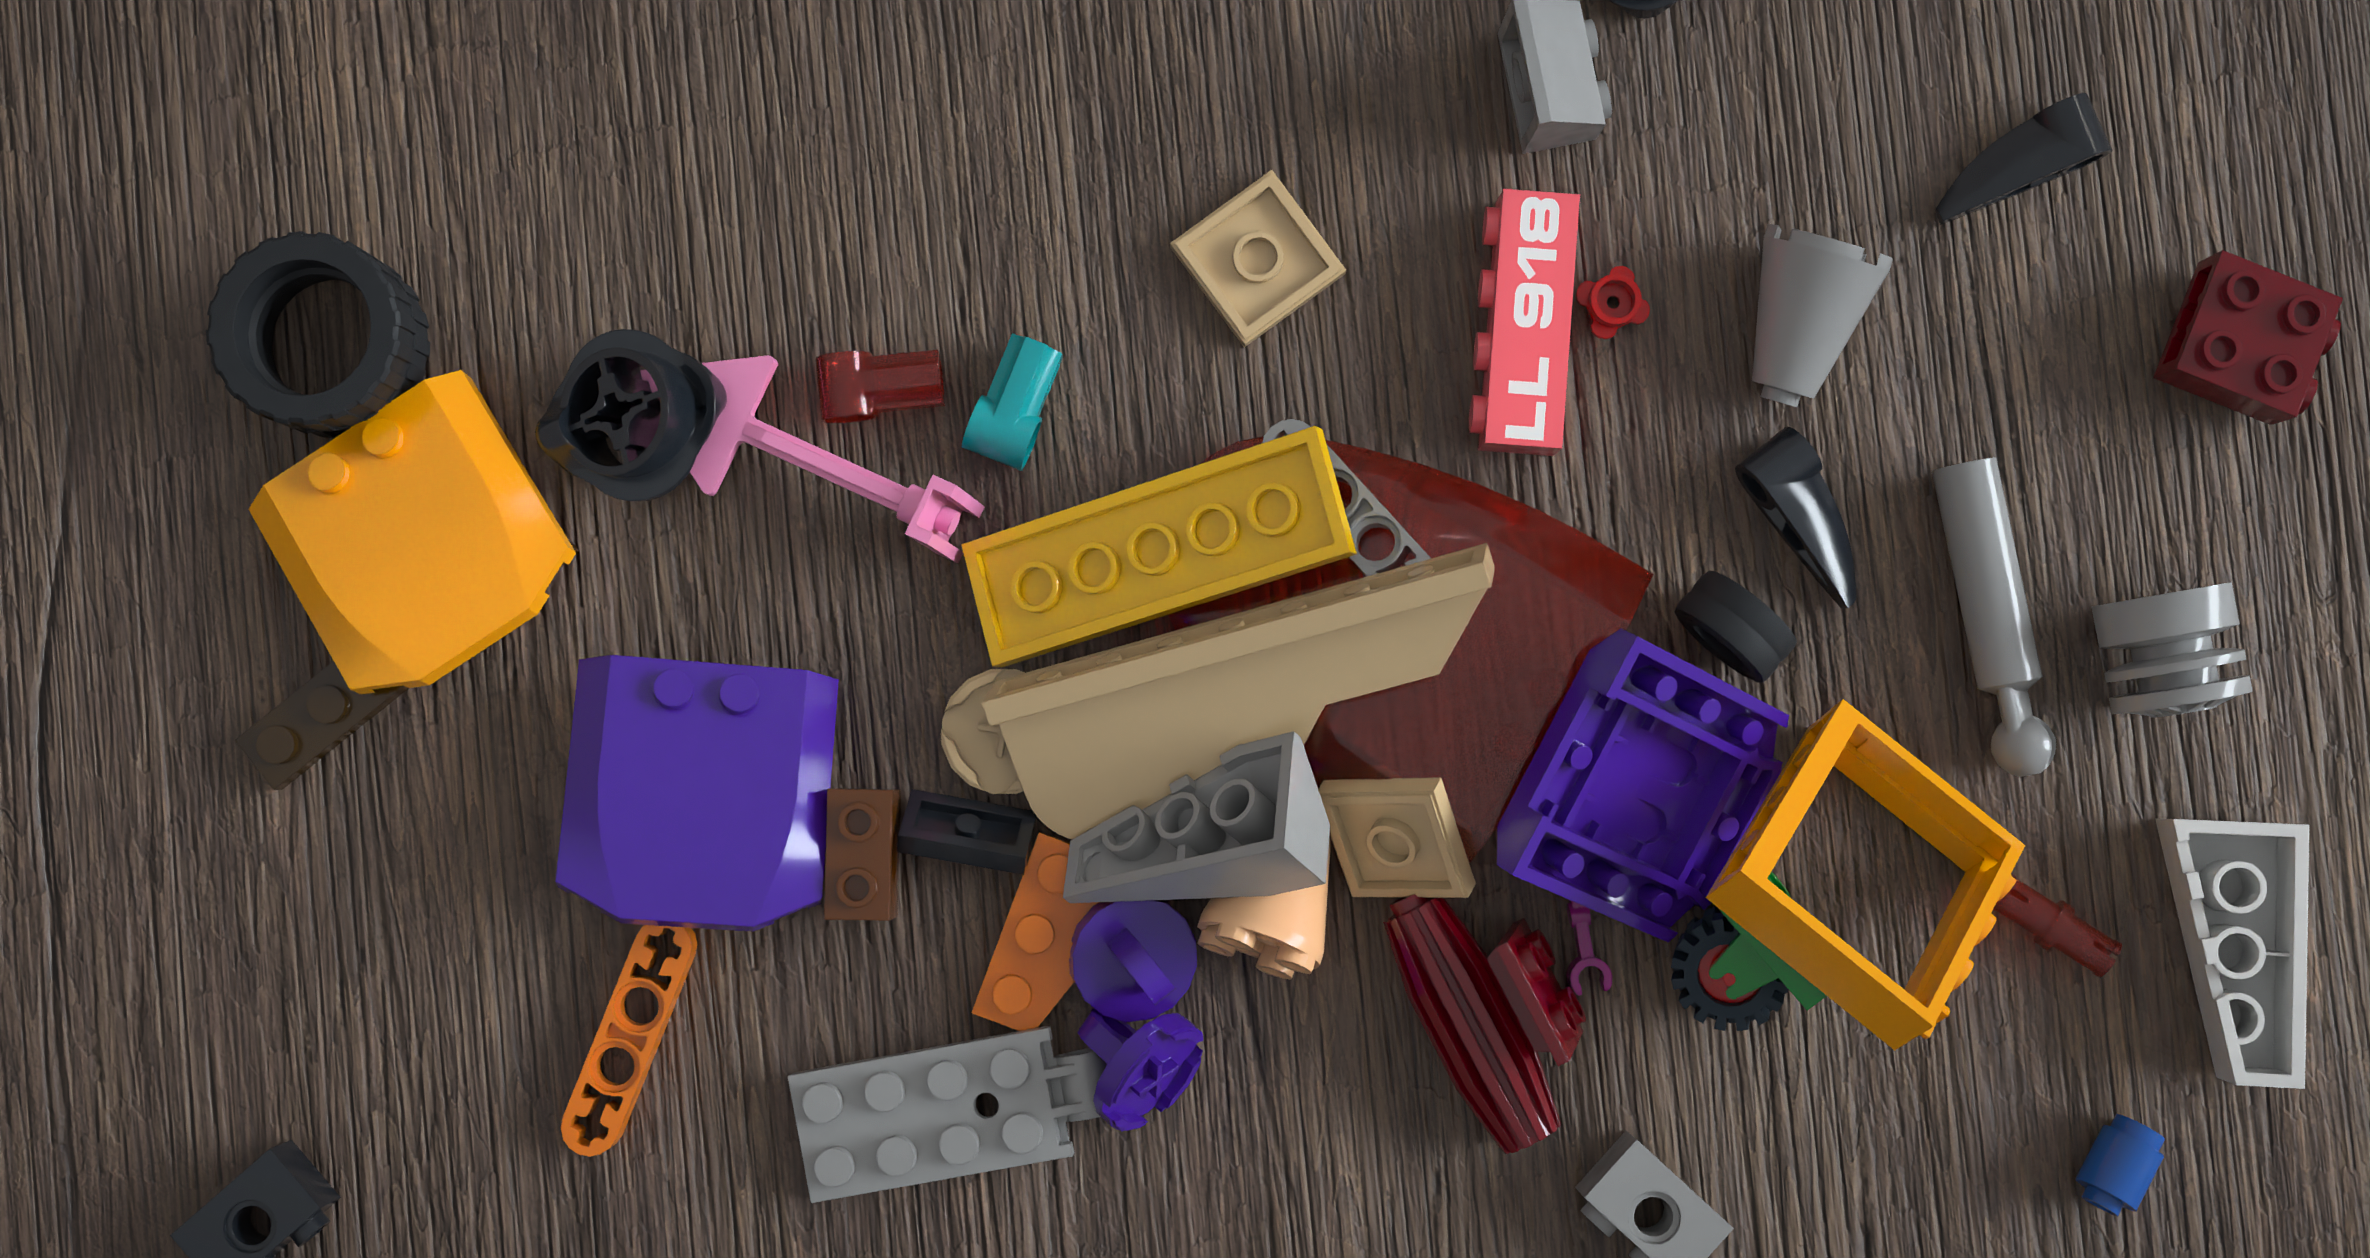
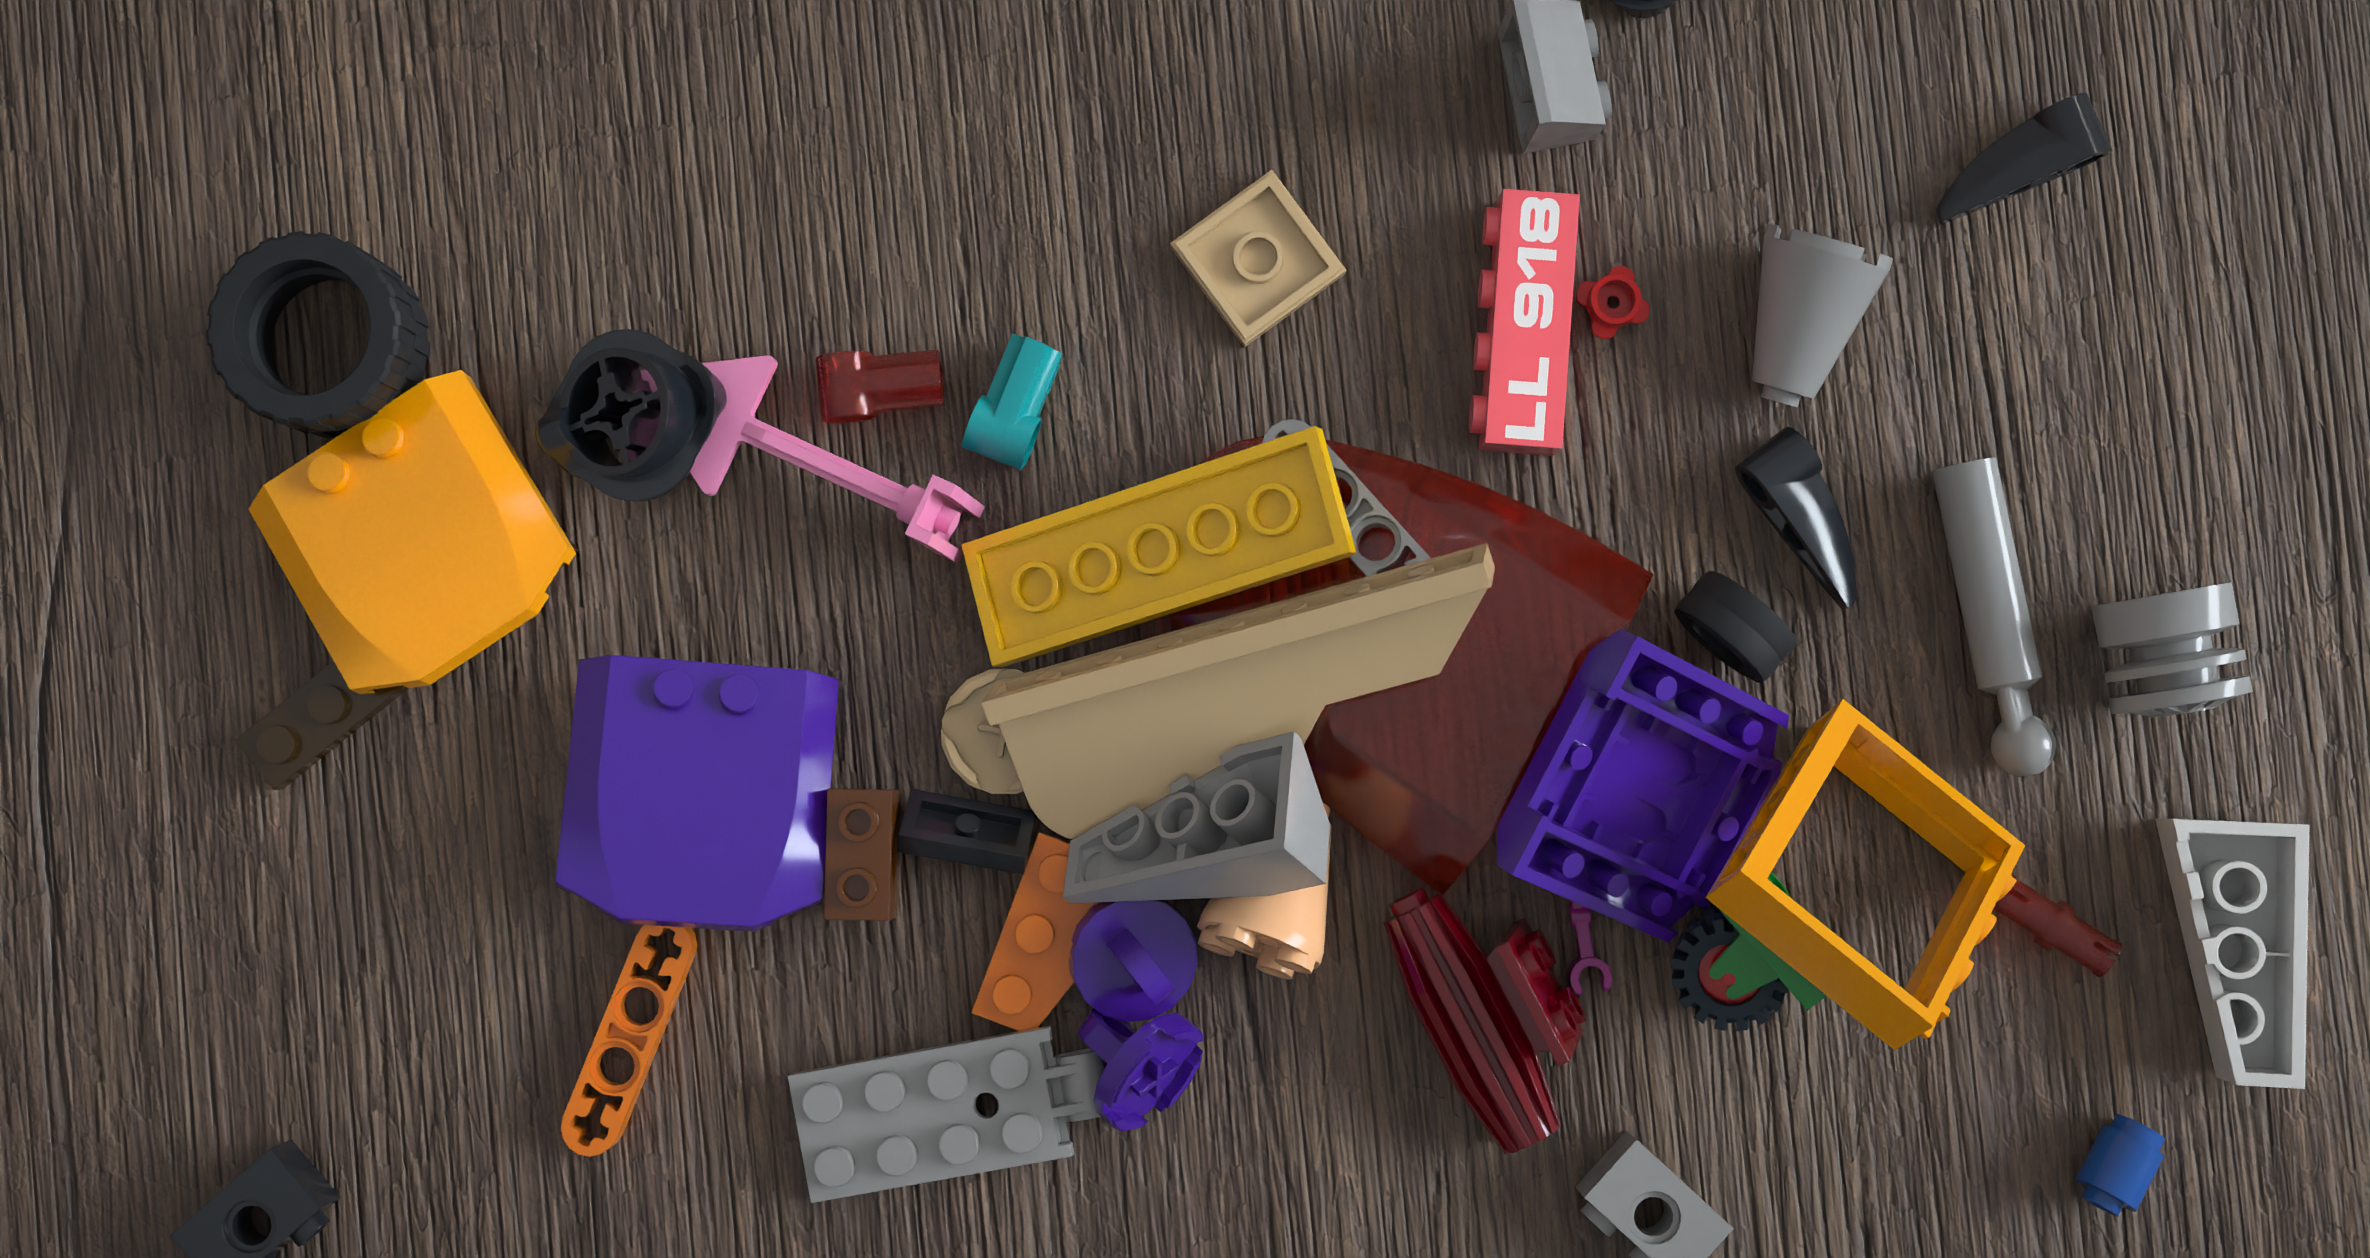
tan tile [1318,777,1476,898] -> none
dark red brick [2153,250,2343,425] -> none

